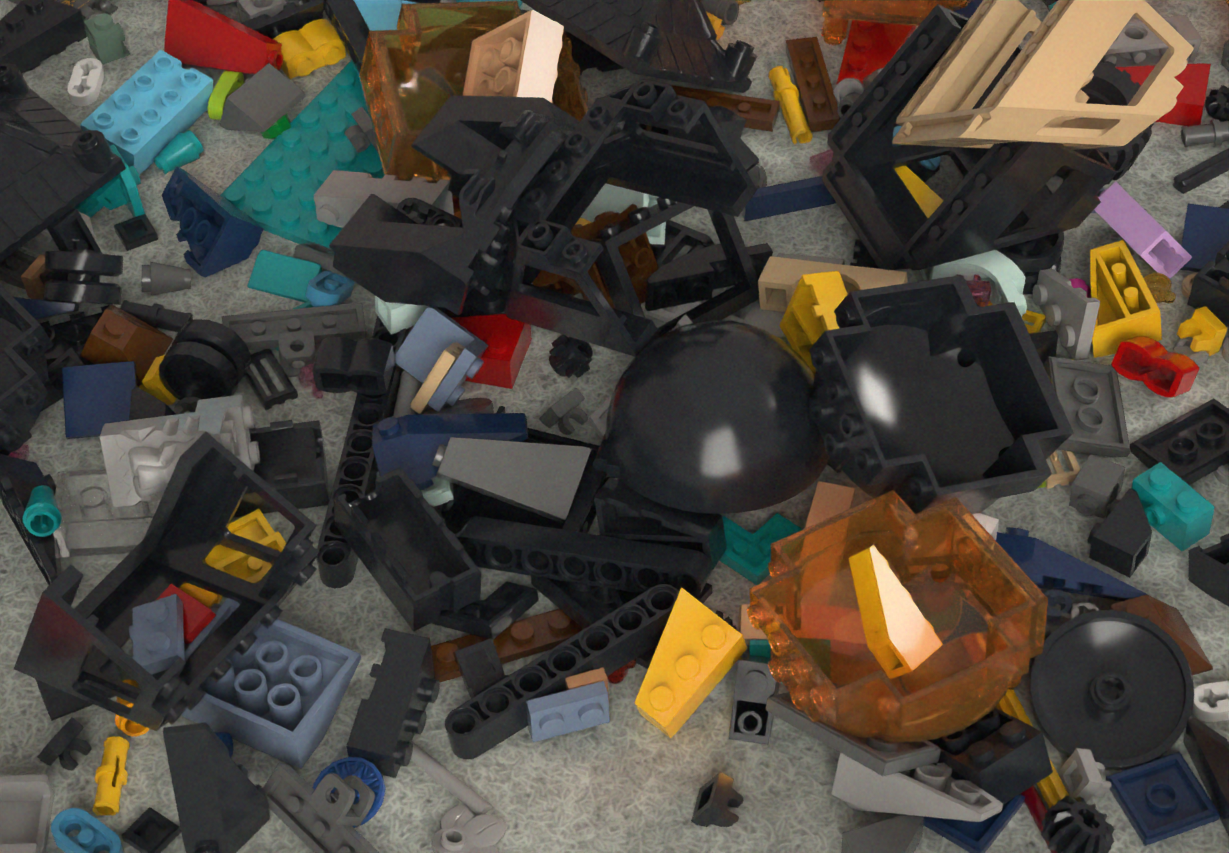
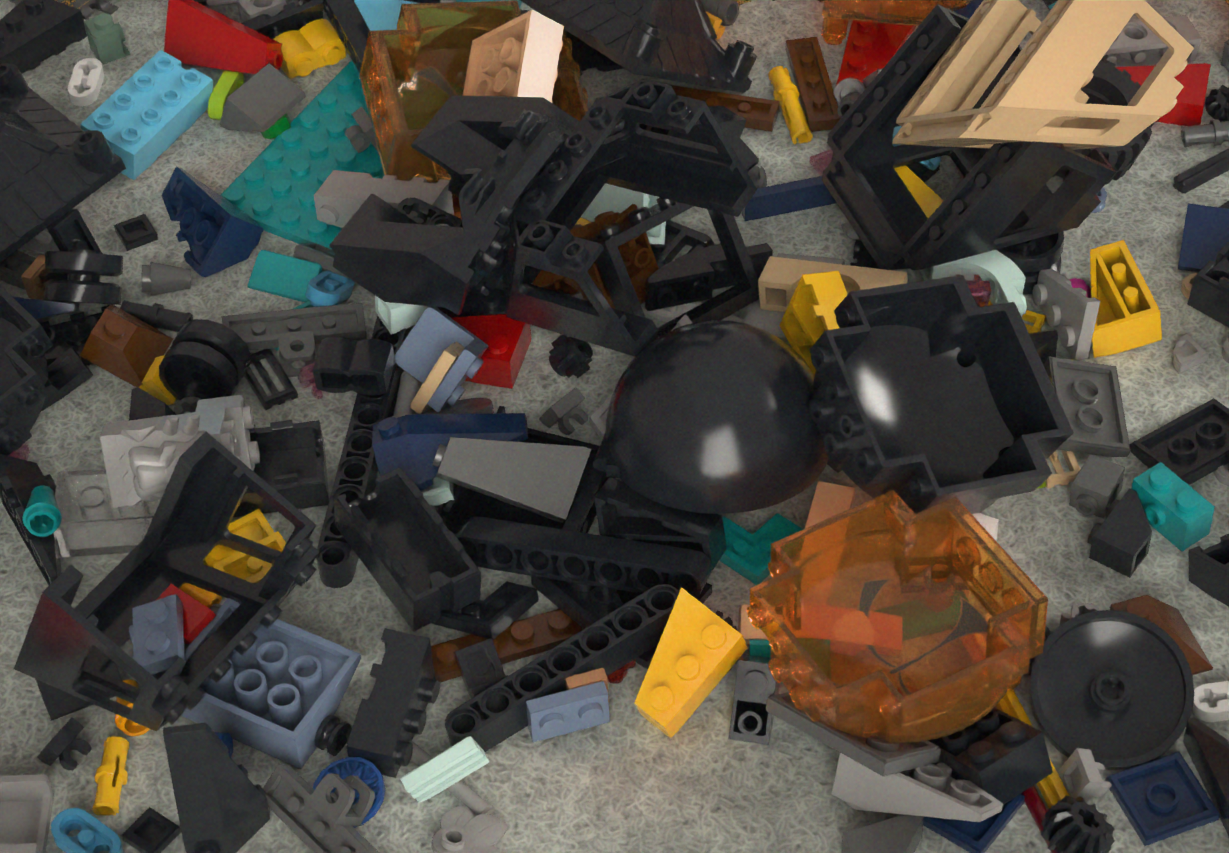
dark blue tile [62,361,137,439] -> none
teal piece [73,145,145,218] -> none
teal cone [153,130,204,174] -> none
black tile [691,772,743,827] -> none
slope [848,545,943,679] -> none
dark blue wedge [990,527,1148,601] -> none
sand blue bush [1036,589,1072,626] -> none
lavender brick [1094,181,1192,280] -> none
red brick [1111,336,1200,397] -> none
clear yellow plate [1144,273,1176,304] -> none
yellow tile [1176,306,1228,356] -> none
none -> black bush [314,715,352,756]
none -> light aqua tile [401,736,490,803]

